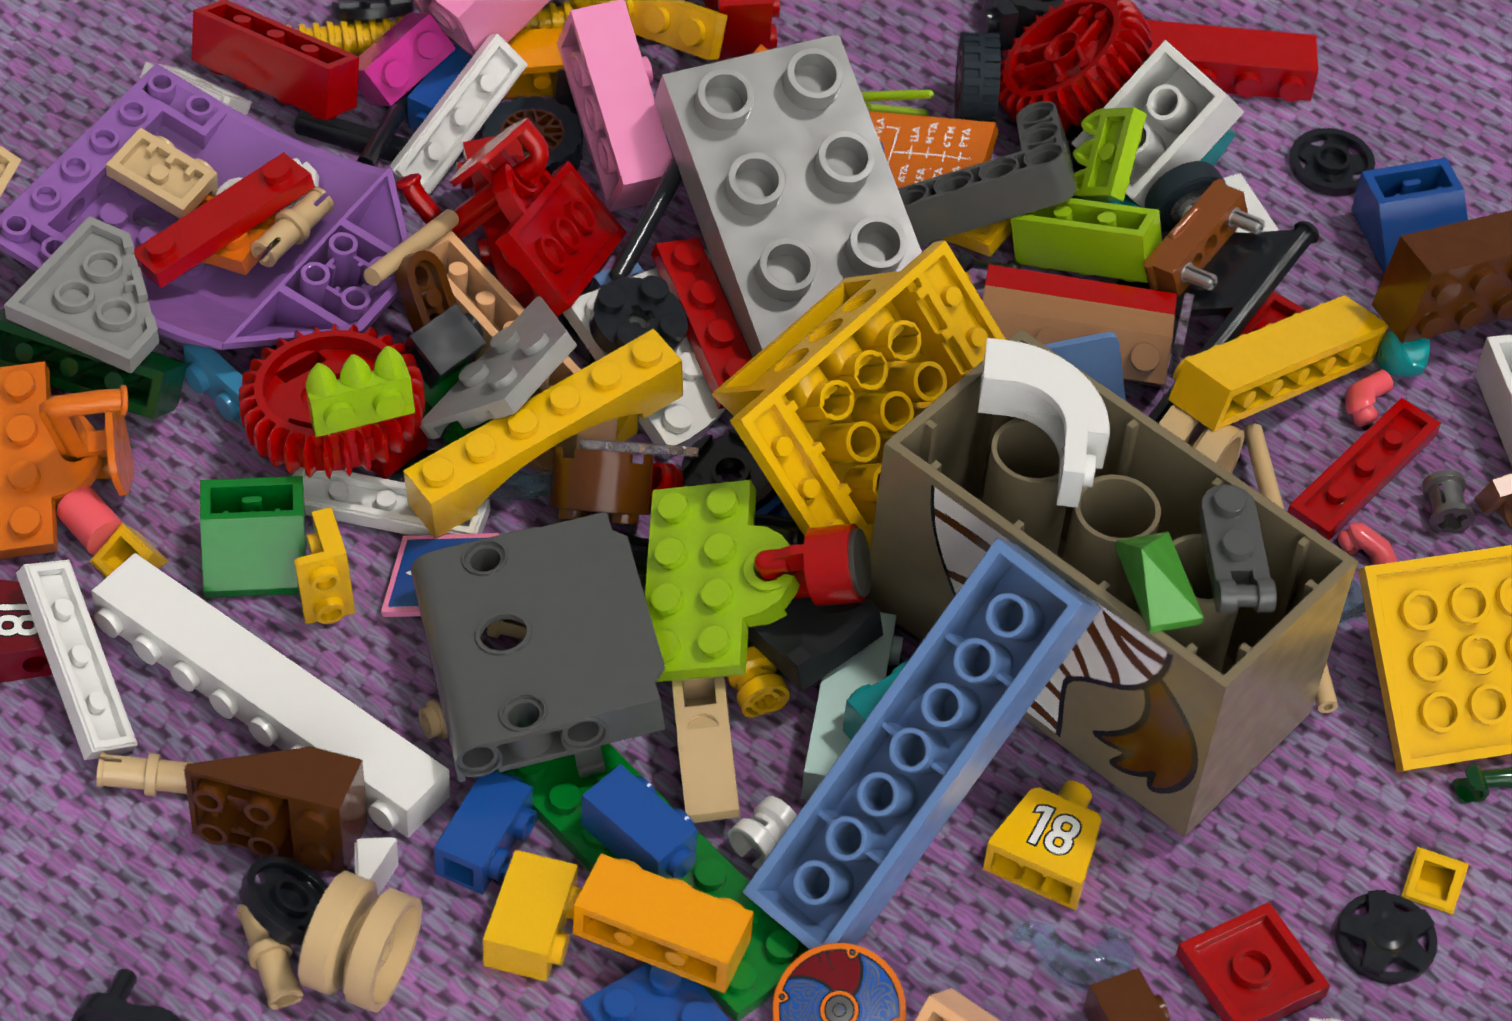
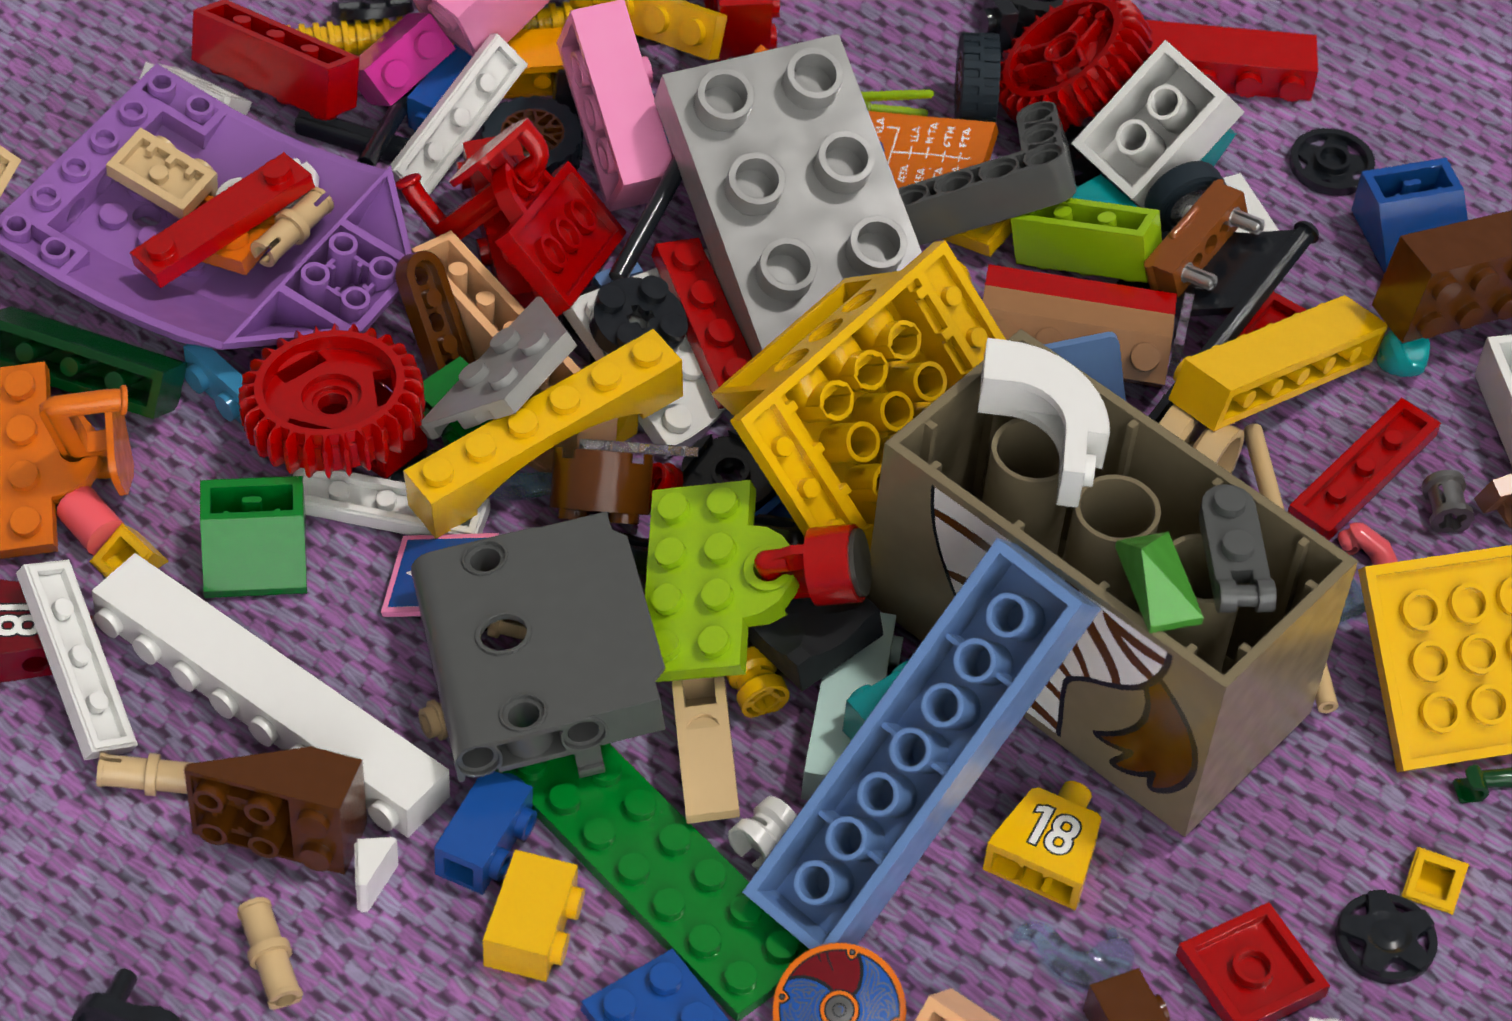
light grey plate [4,216,159,374] -> none
black wheel [239,856,328,945] -> none
yellow bracket [294,507,356,624] -> none
tan wheel [298,870,423,1013] -> none
lime plate [305,346,415,438] -> none
tan bar [364,209,459,286] -> none
black brick [404,304,487,389] -> none
light orange brick [573,854,753,993] -> none
blue brick [581,764,698,879] -> none
black hinge [957,252,1021,272] -> none
lime plate [1073,107,1147,202] -> none
coral arm [1345,369,1393,427] -> none

